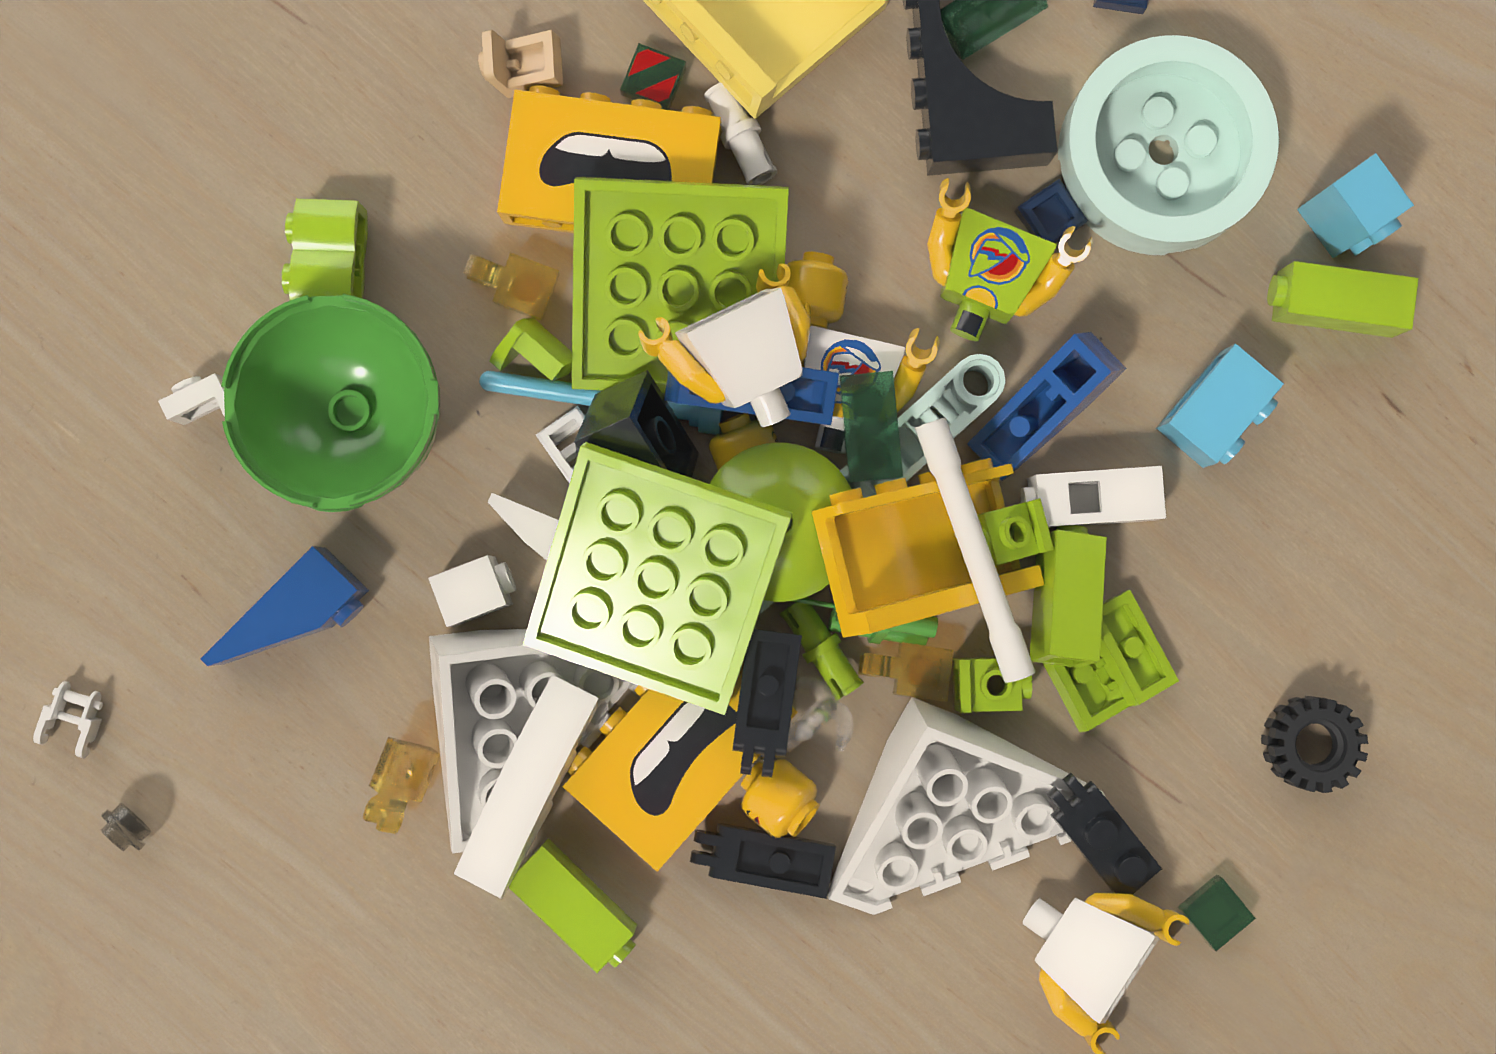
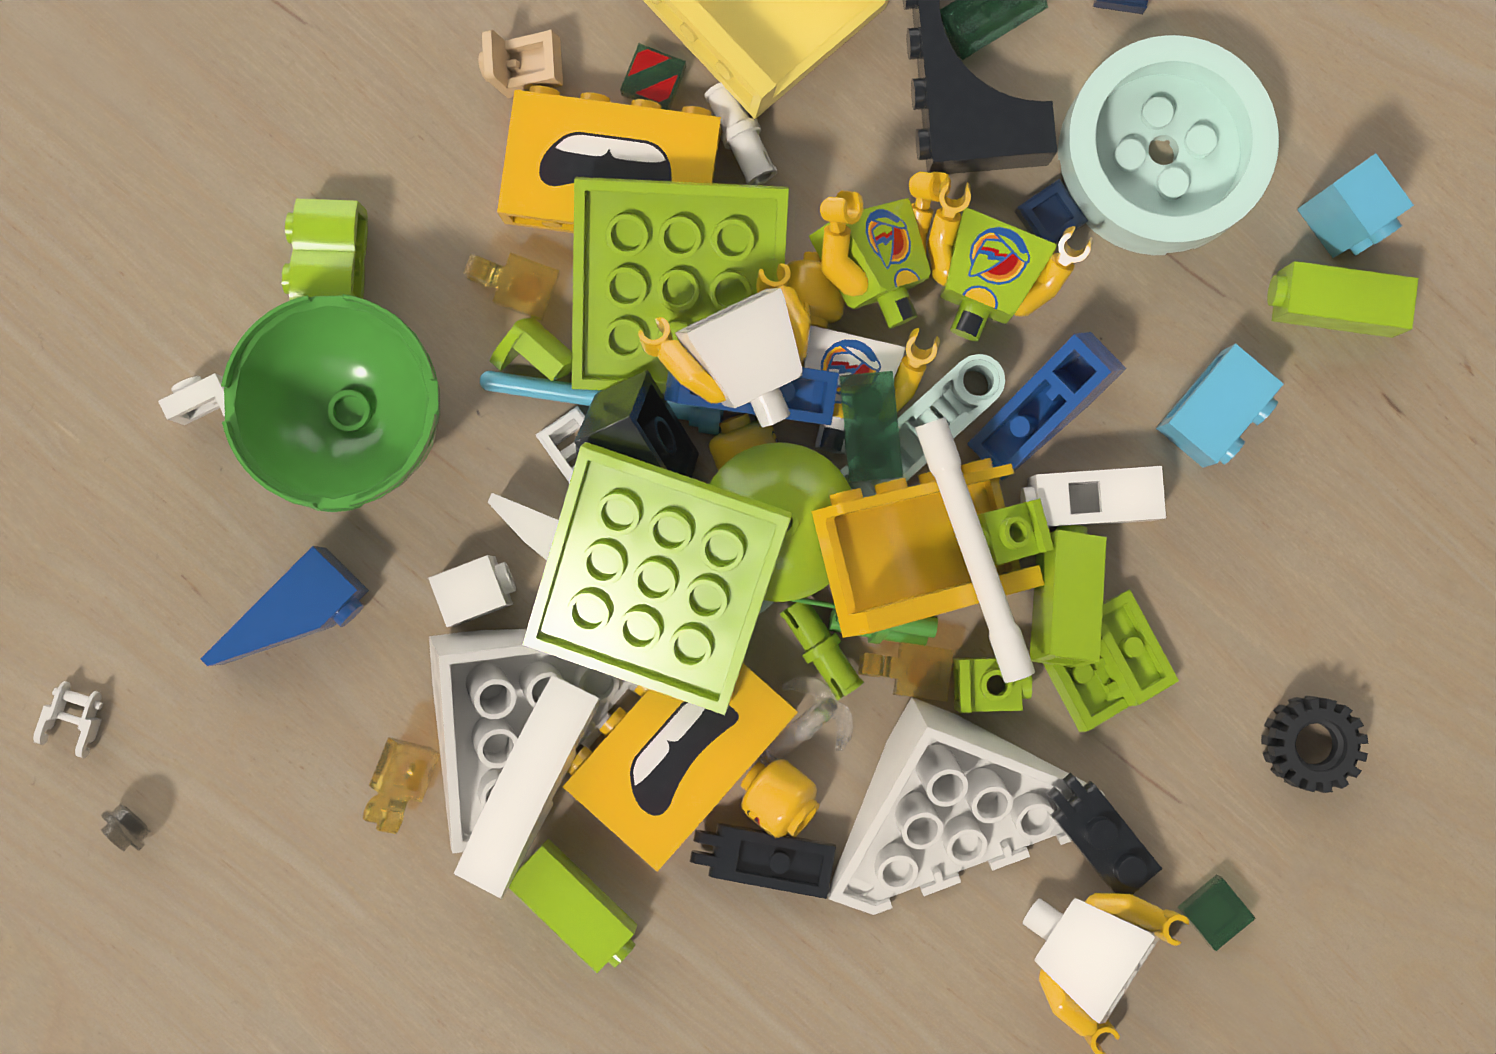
black hinge [732,629,802,778] -> none
none -> torso [809,171,951,328]

